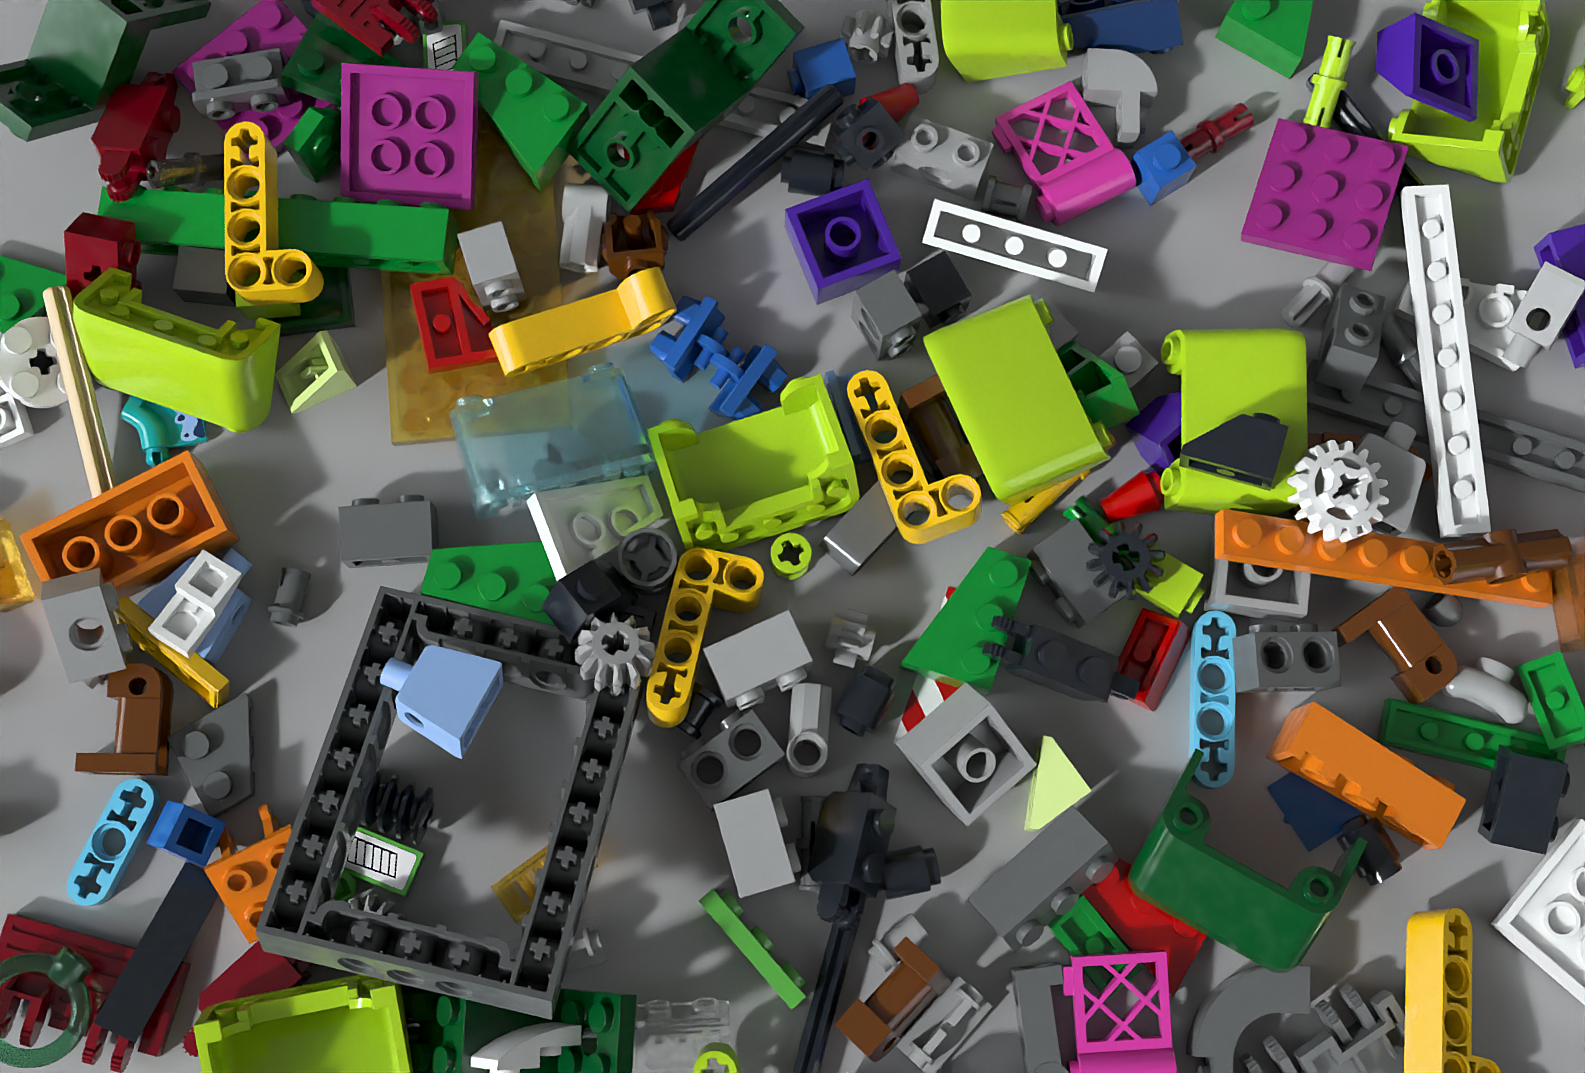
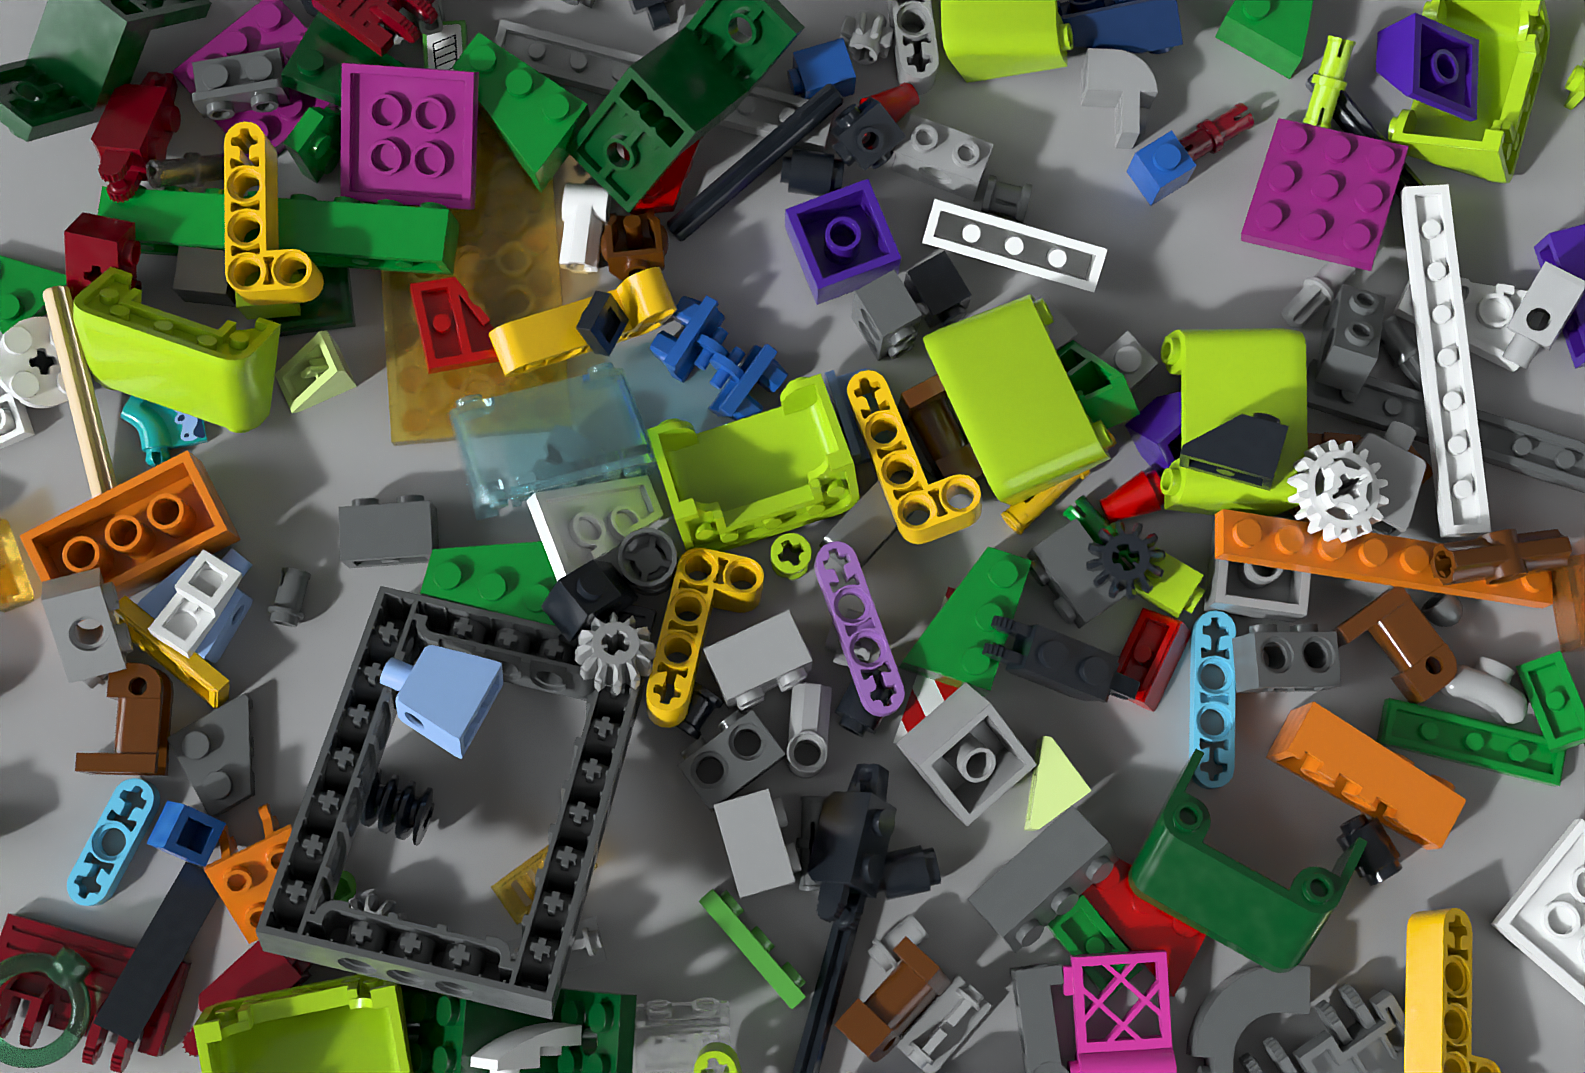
tile [343,826,426,897] -> none
light grey brick [457,221,527,313] -> none
dark pink piece [991,80,1136,226] -> none
clear blue piece [1266,772,1367,852] -> none
black brick [1478,744,1570,855] -> none
none -> black plate [576,291,629,356]
none -> medium lavender beam [814,541,905,717]

